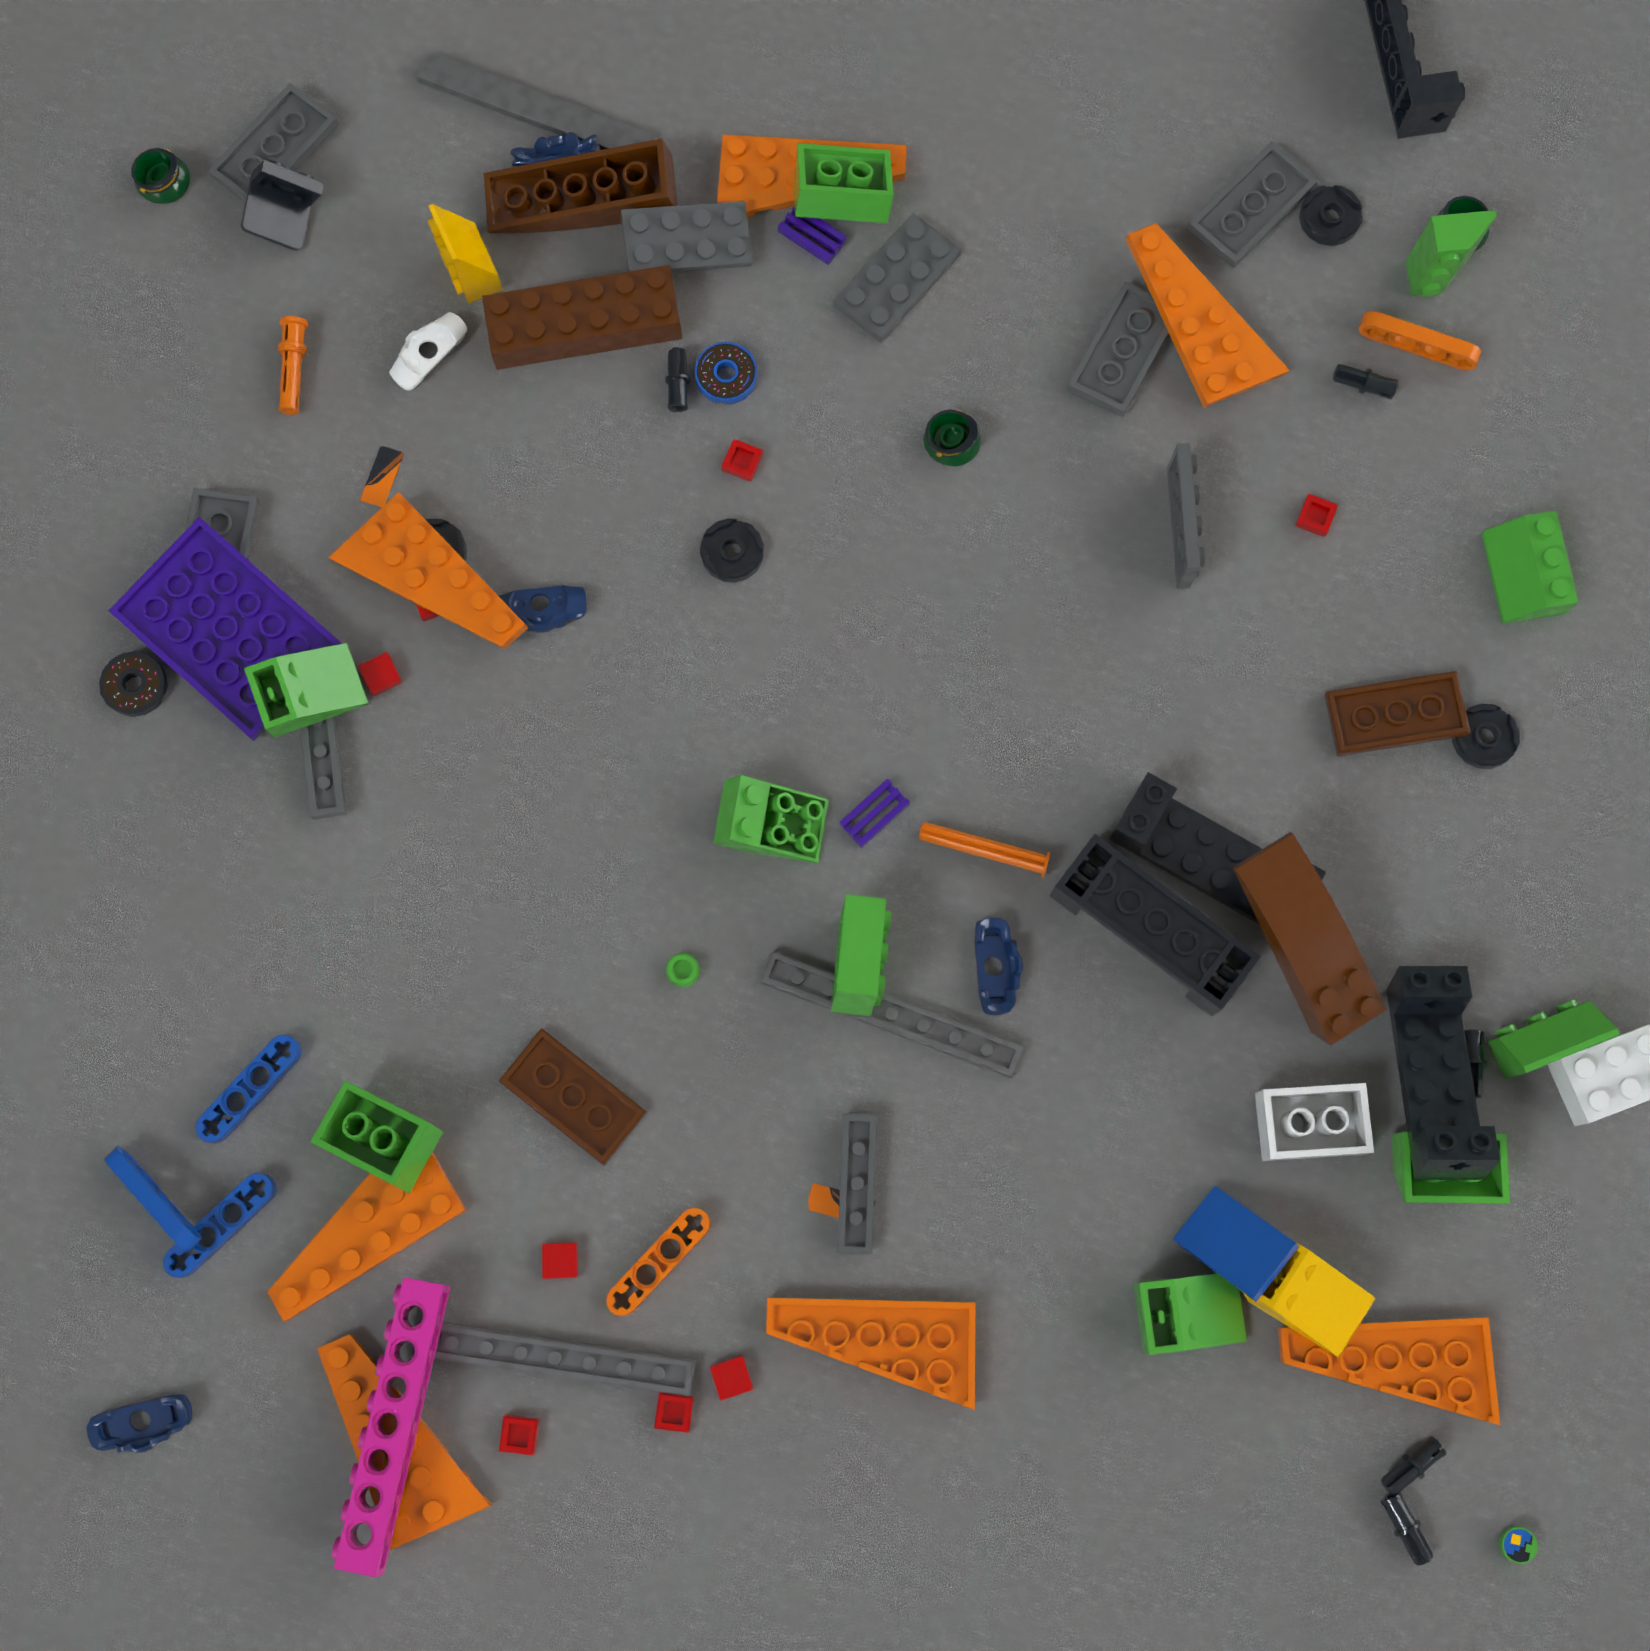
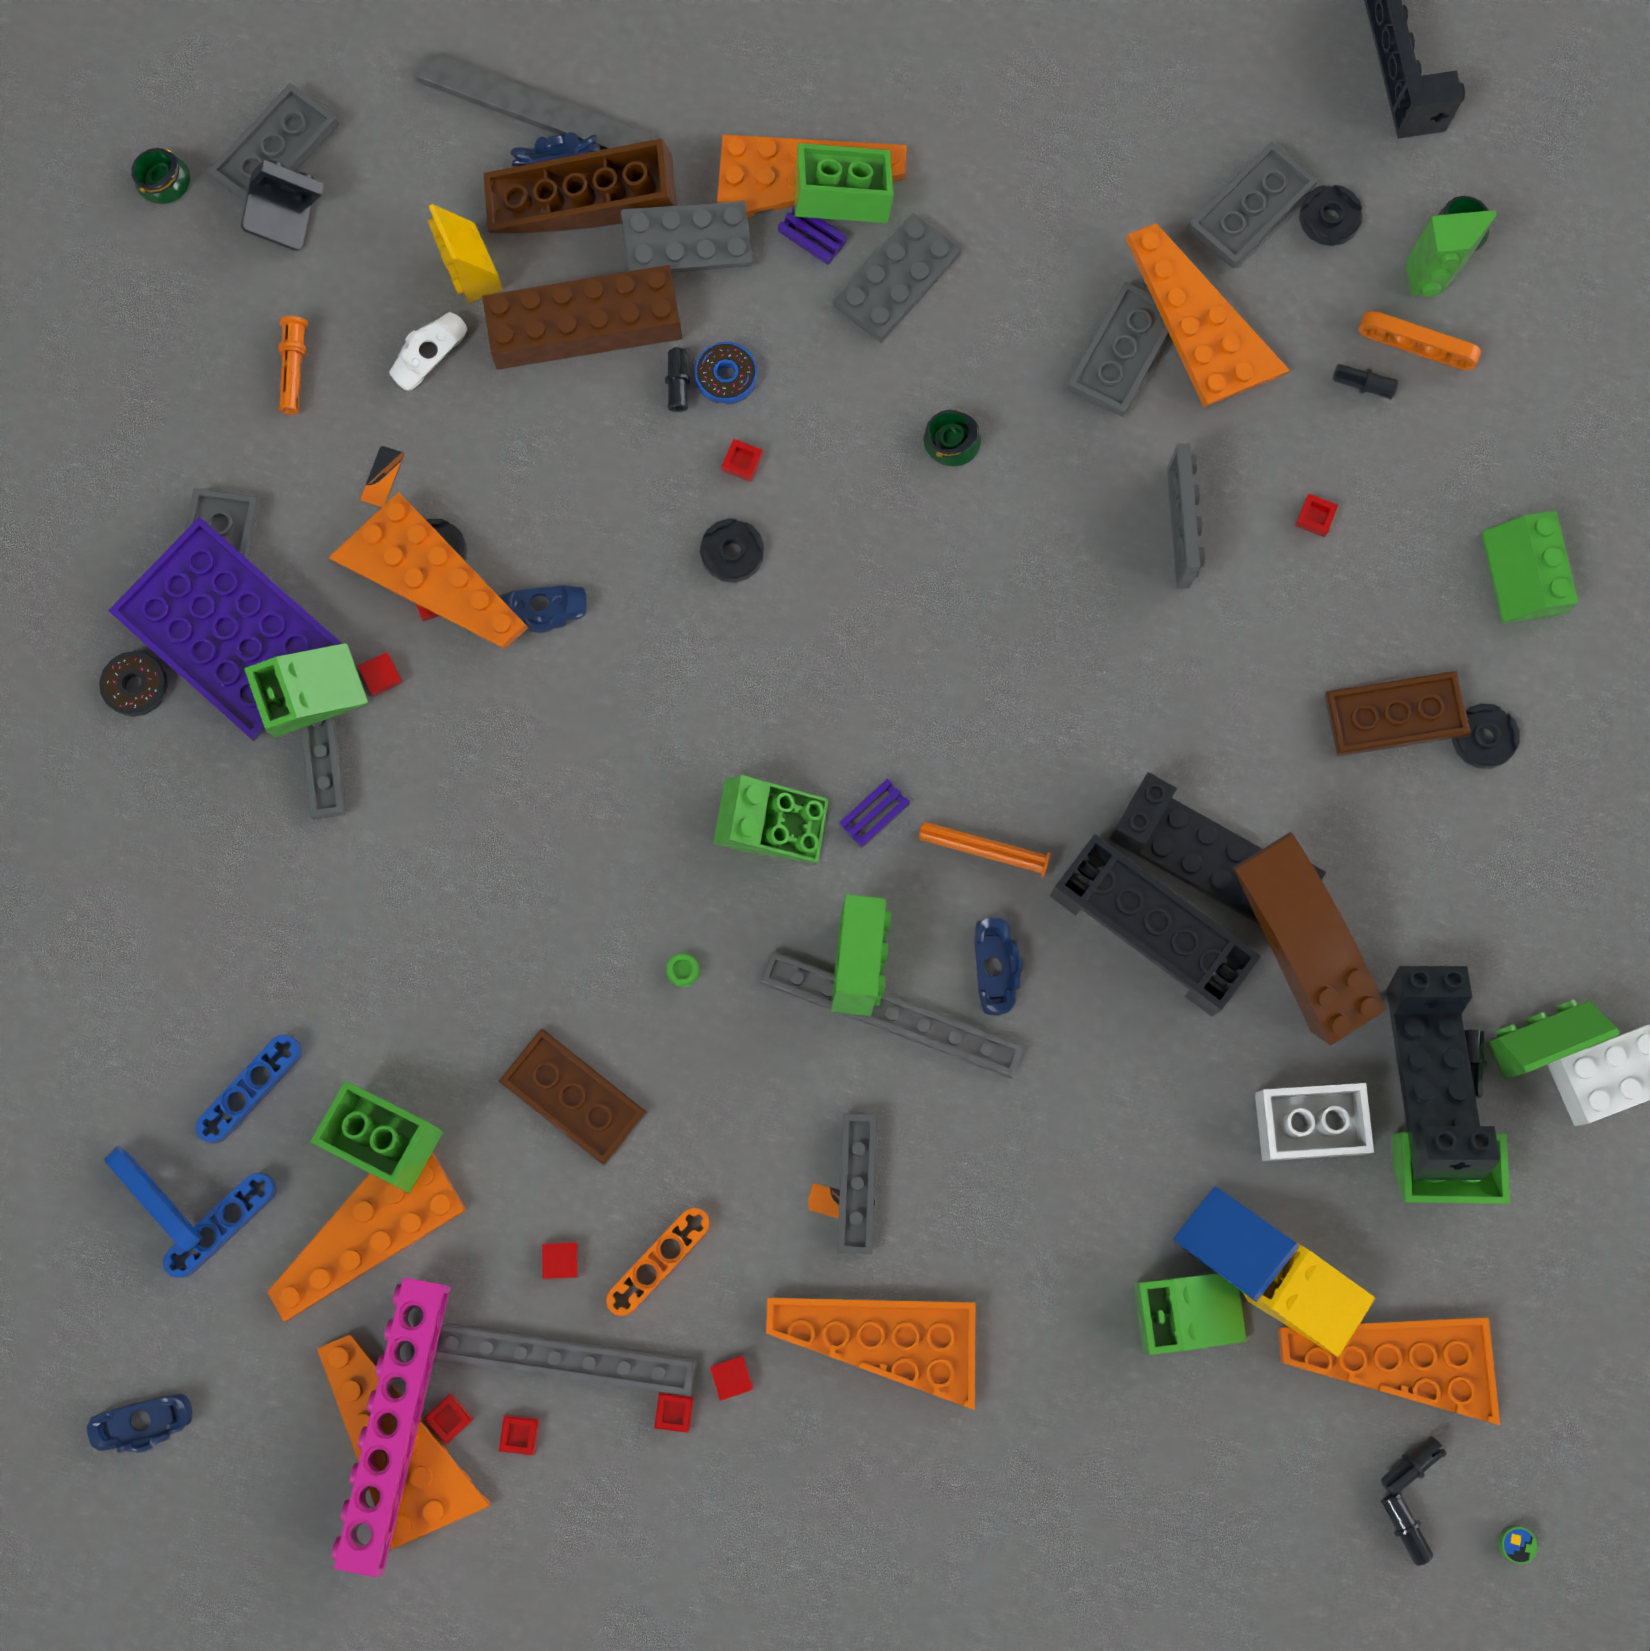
none -> red tile [423,1393,474,1445]

